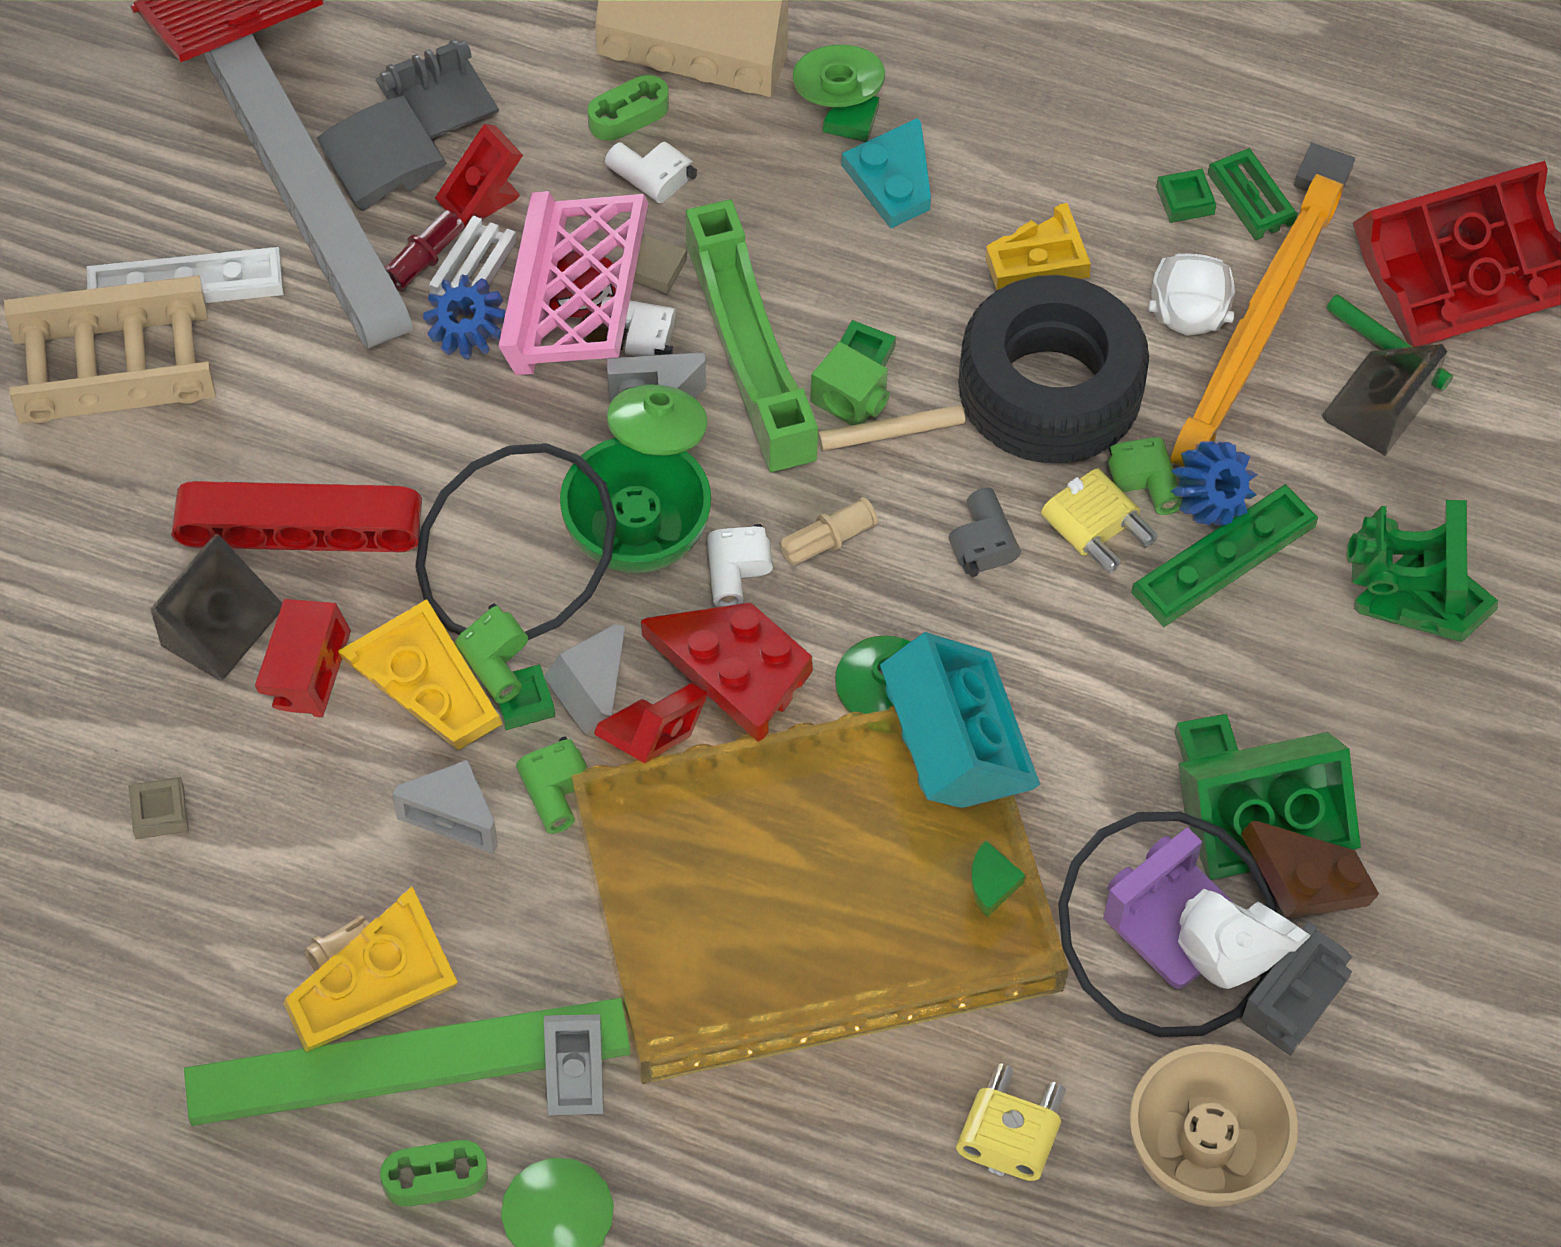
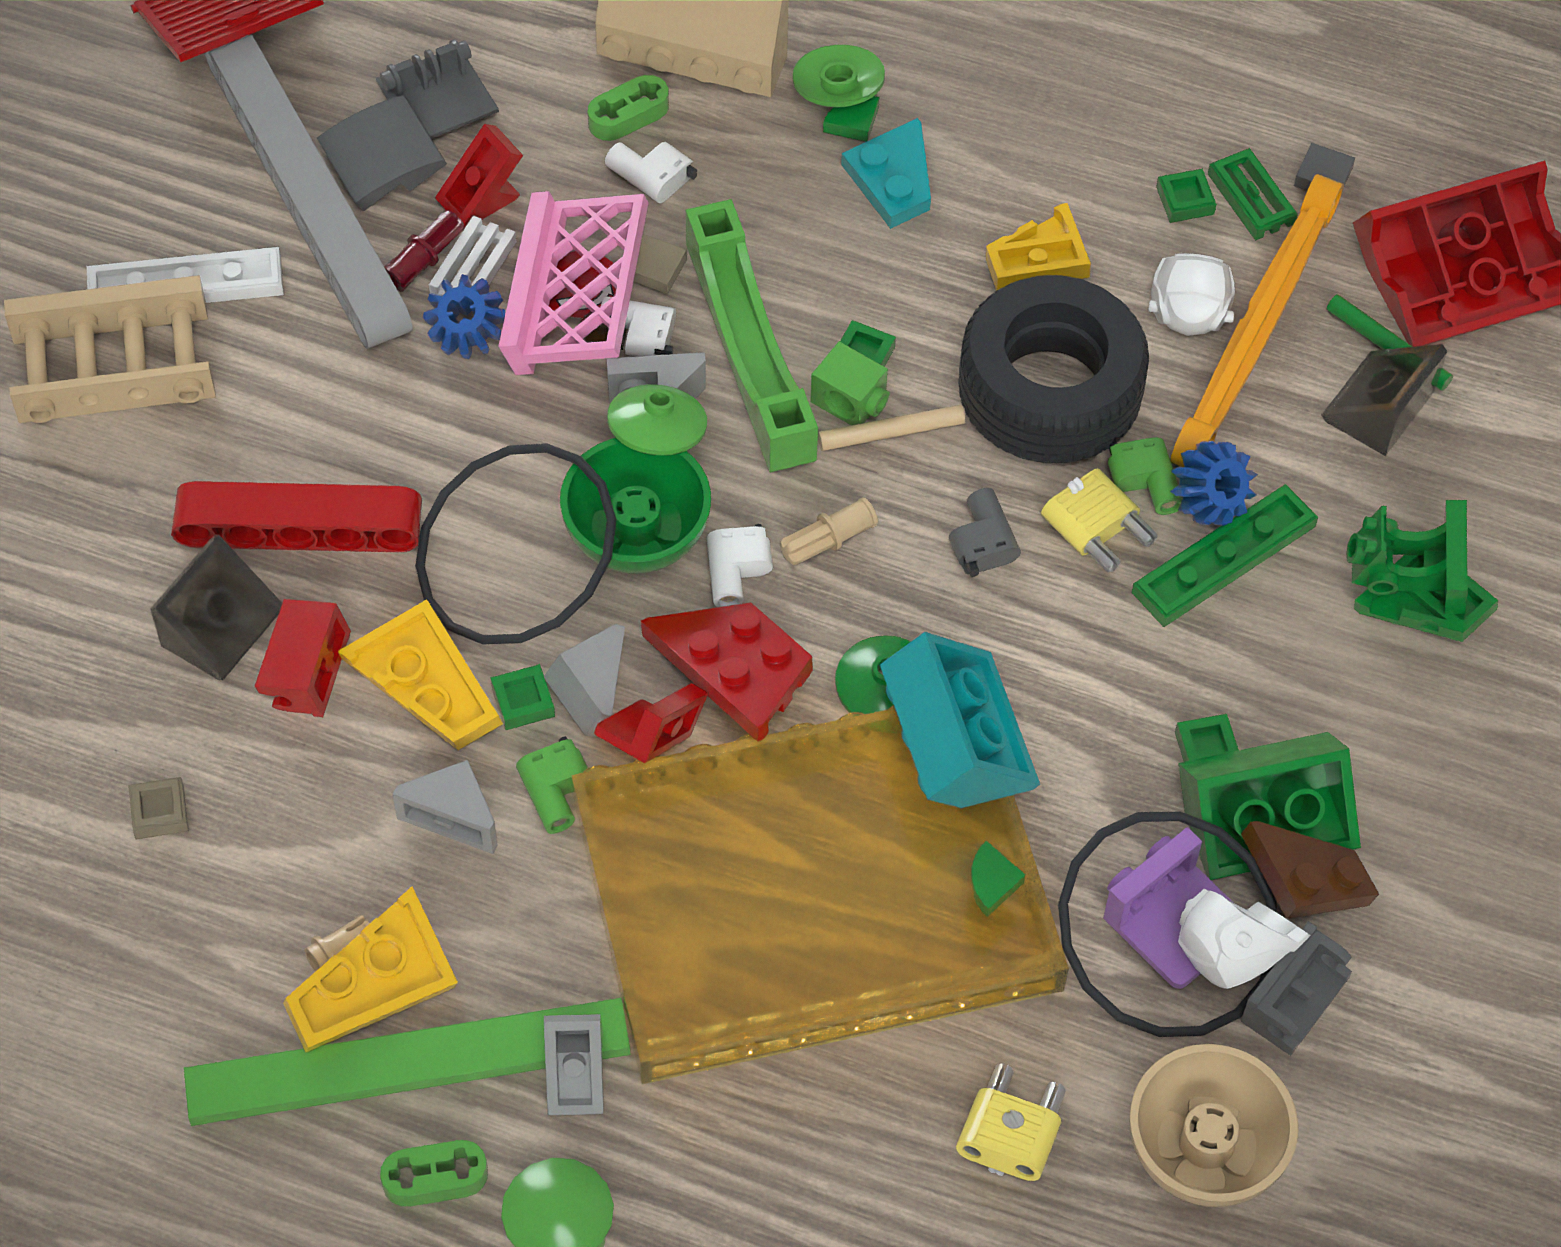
bright green piece [455,603,528,703] -> none

